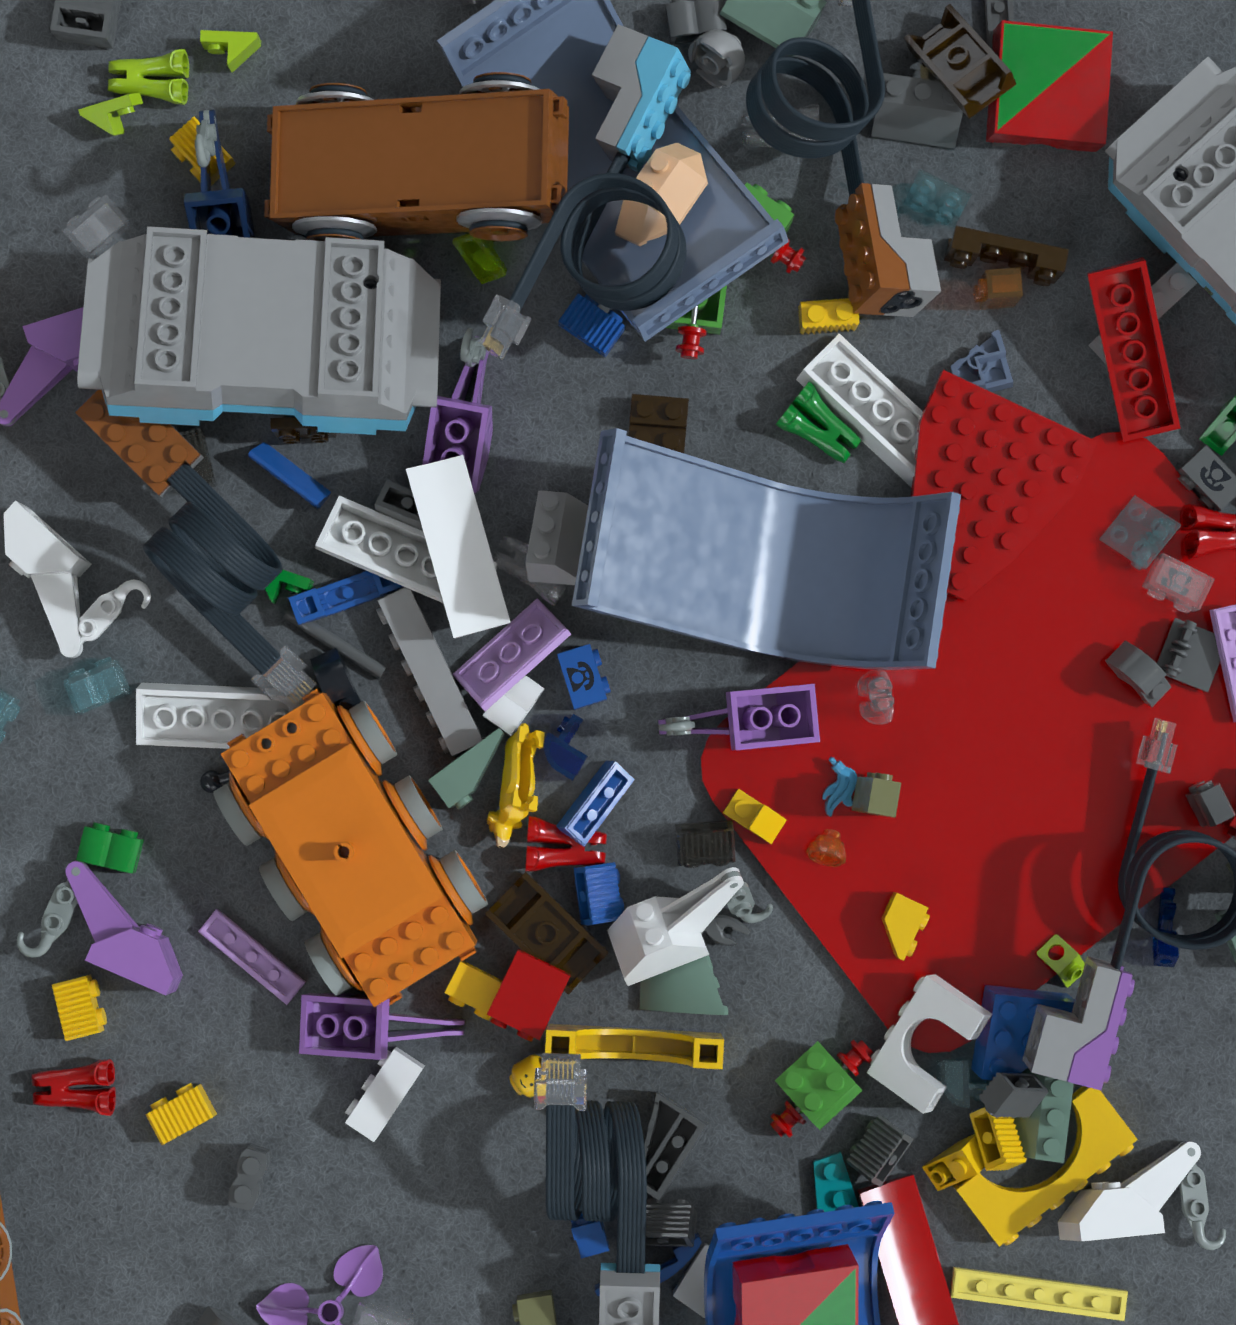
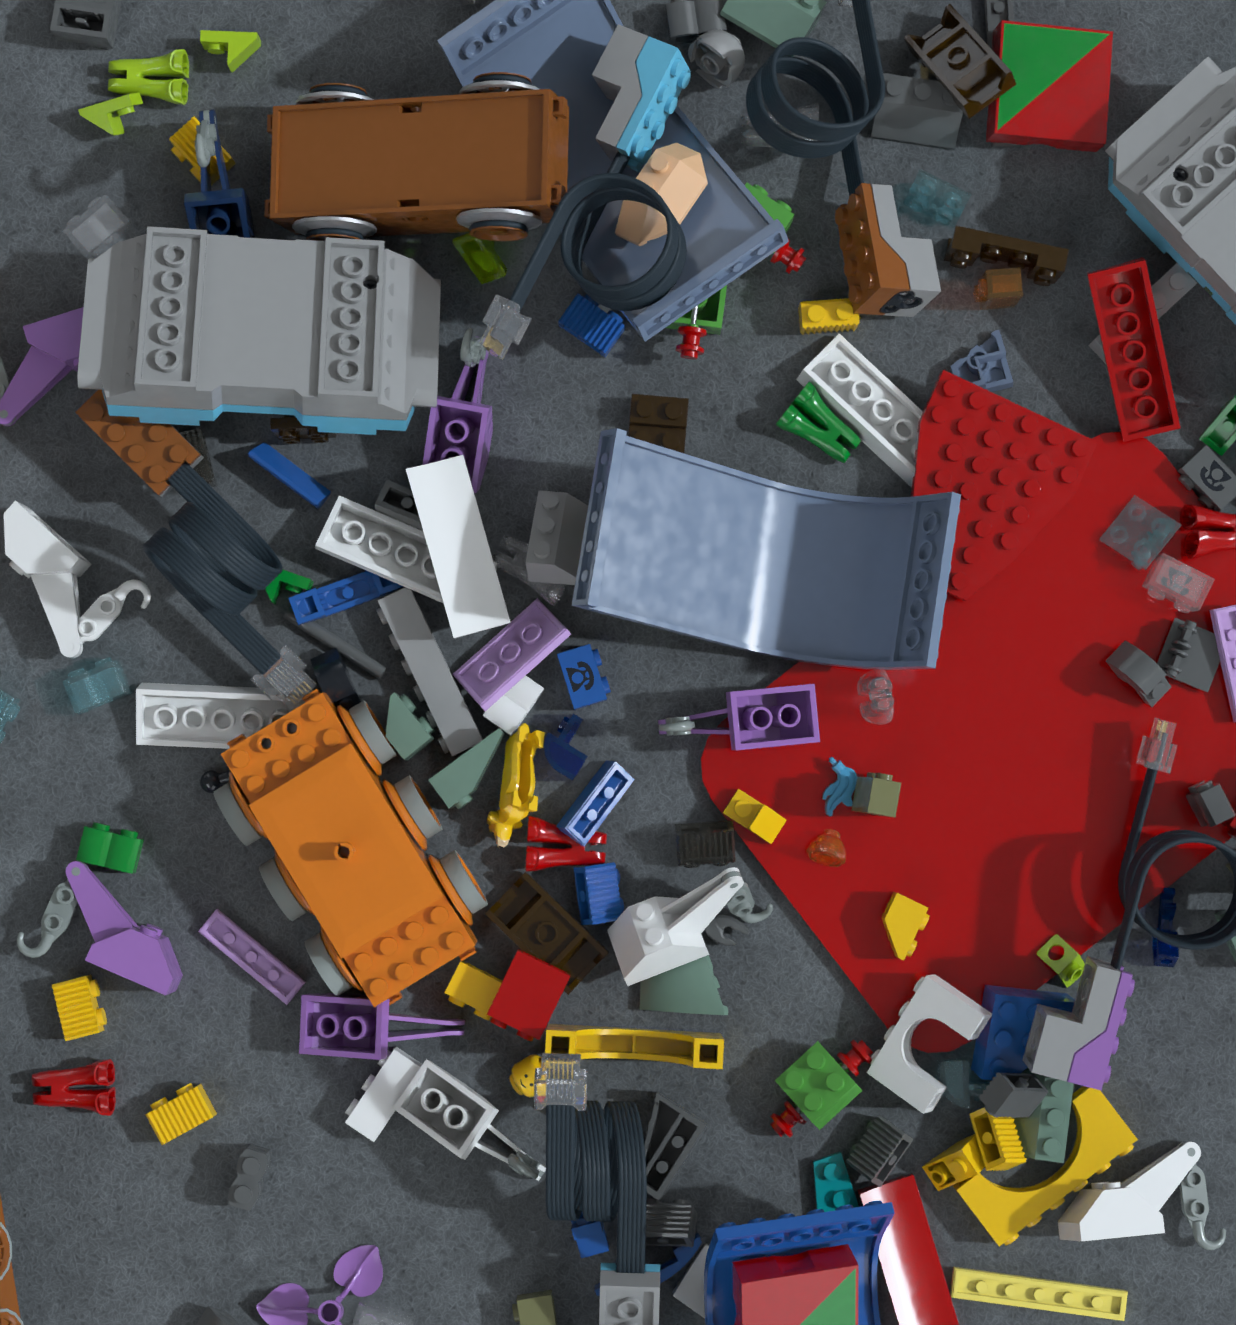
none -> sand green slope [386,692,435,761]
none -> white slope [393,1059,546,1181]

